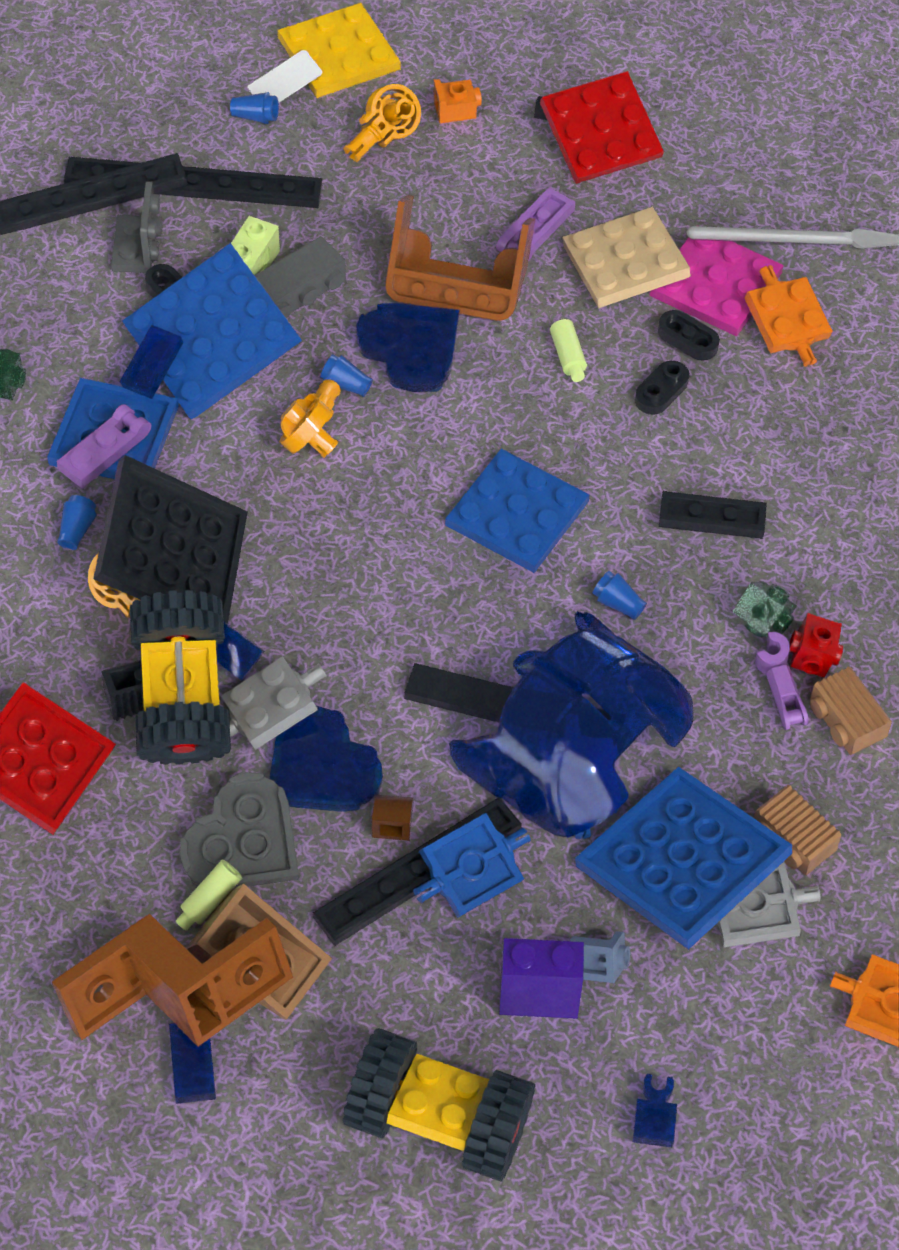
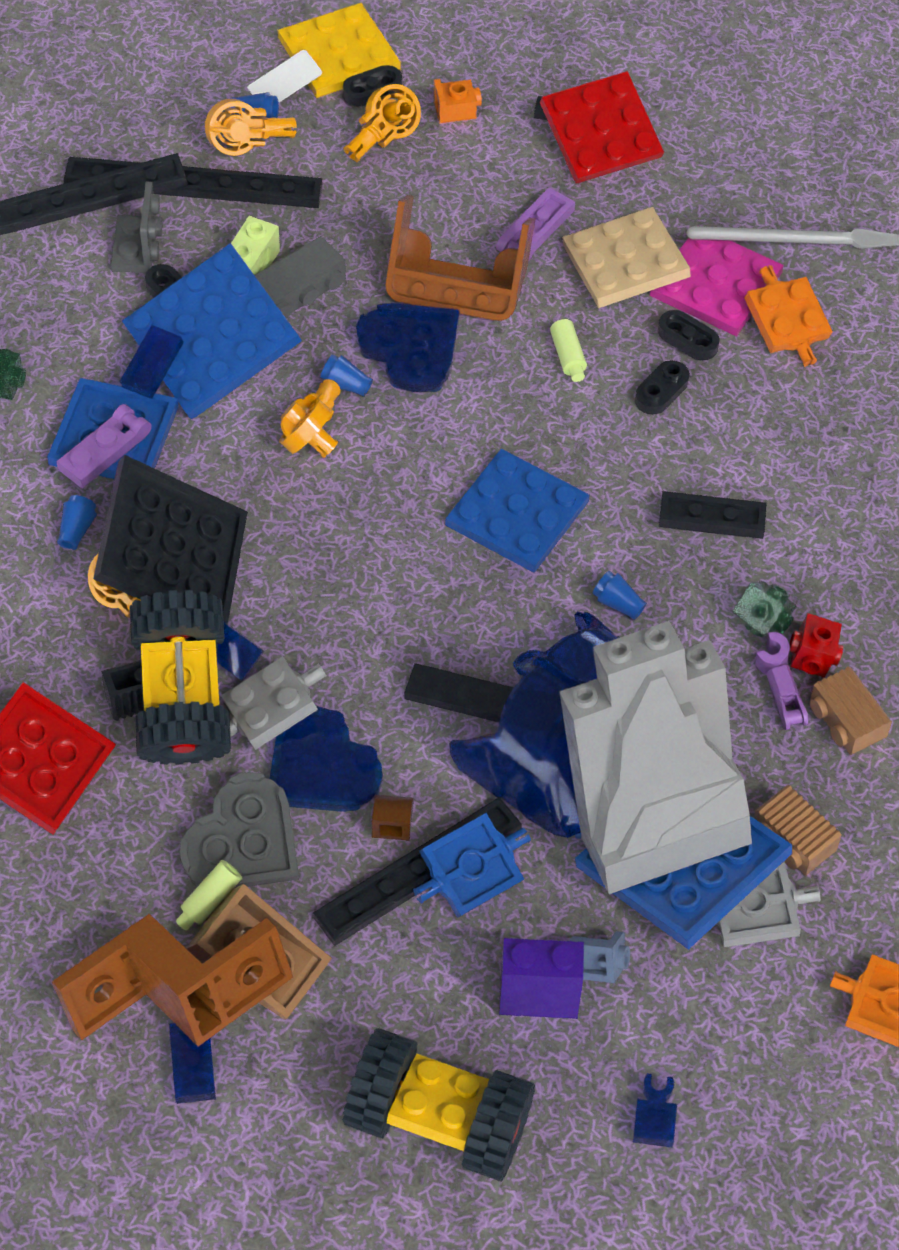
none -> light orange pin [205,99,297,156]
none -> black plate [343,65,402,107]
none -> light grey panel [560,621,752,894]

